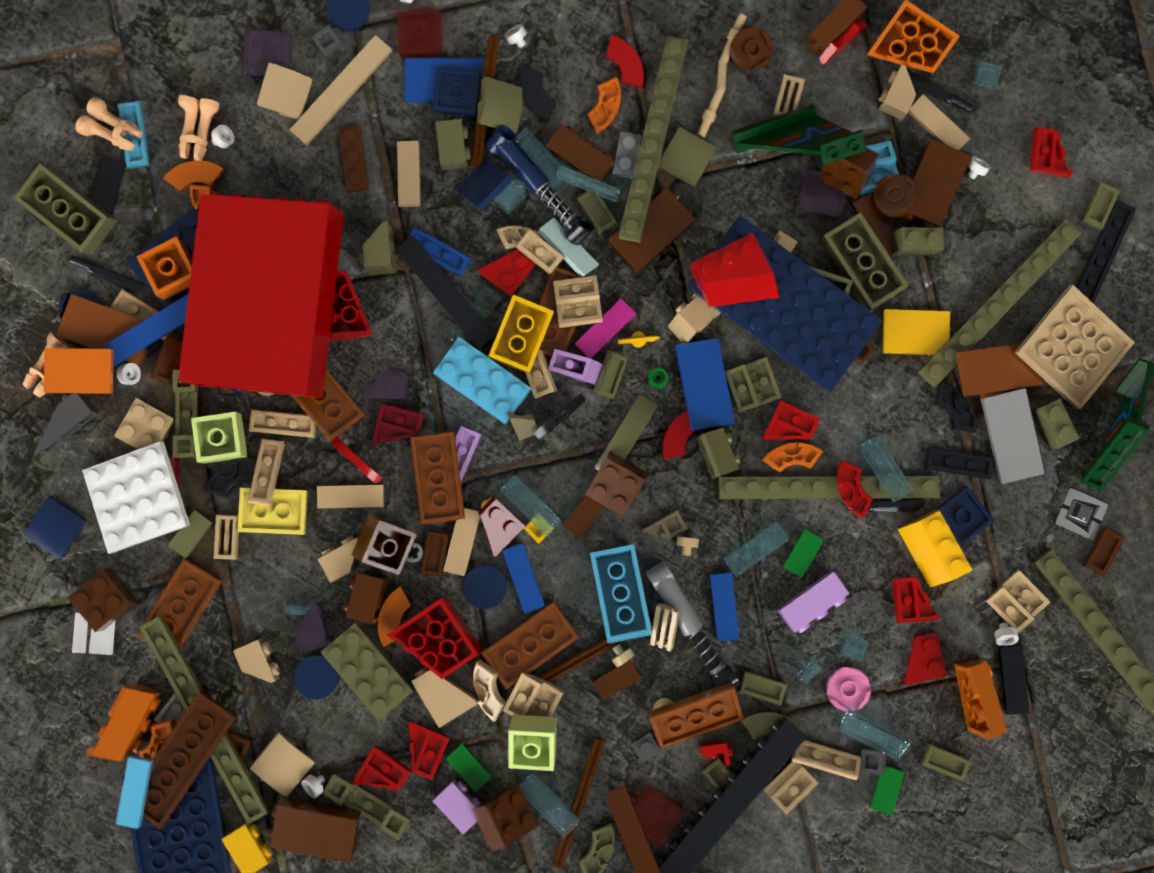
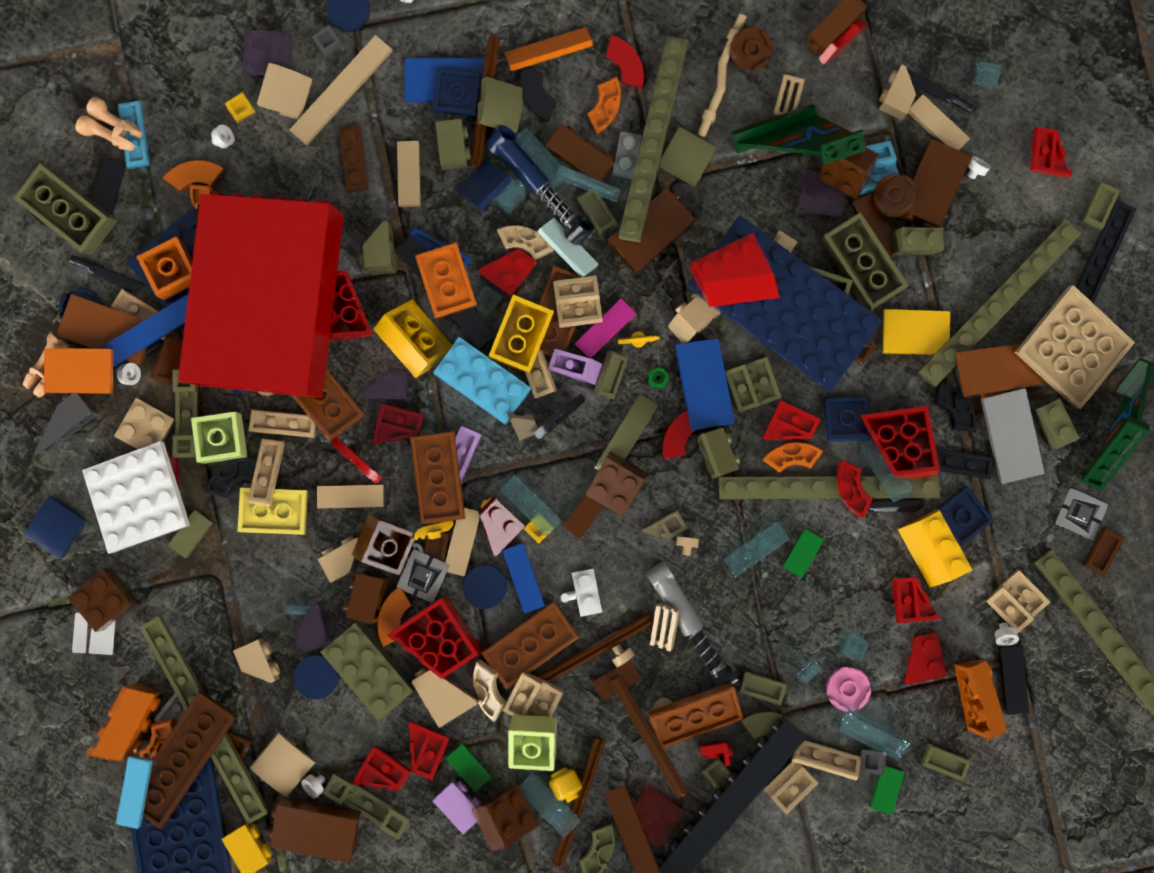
dark orange tile [137,558,223,649] -> none
light nougat piece [178,95,220,161] -> none
tan tile [213,515,239,560] -> none
clear red plate [398,10,443,57] -> none
white tile [504,24,527,48] -> none
tan plate [516,229,564,275] -> none
medium azure brick [590,544,653,643] -> none
blue tile [709,572,739,641] -> none
lavender brick [776,571,849,633] -> none
orange wedge [867,0,960,73] -> none
none -> yellow tile [224,92,256,123]
none -> yellow slope [373,299,453,378]
none -> sticker [397,549,449,603]
none -> yellow piece [414,521,454,540]
none -> orange tile [415,242,477,319]
none -> orange tile [504,27,593,71]
none -> yellow head [549,767,582,803]
none -> white plate [561,569,602,617]
none -> reddish brown axle [610,676,688,798]
none -> dark blue tile [823,396,872,442]
none -> red wedge [860,406,940,479]

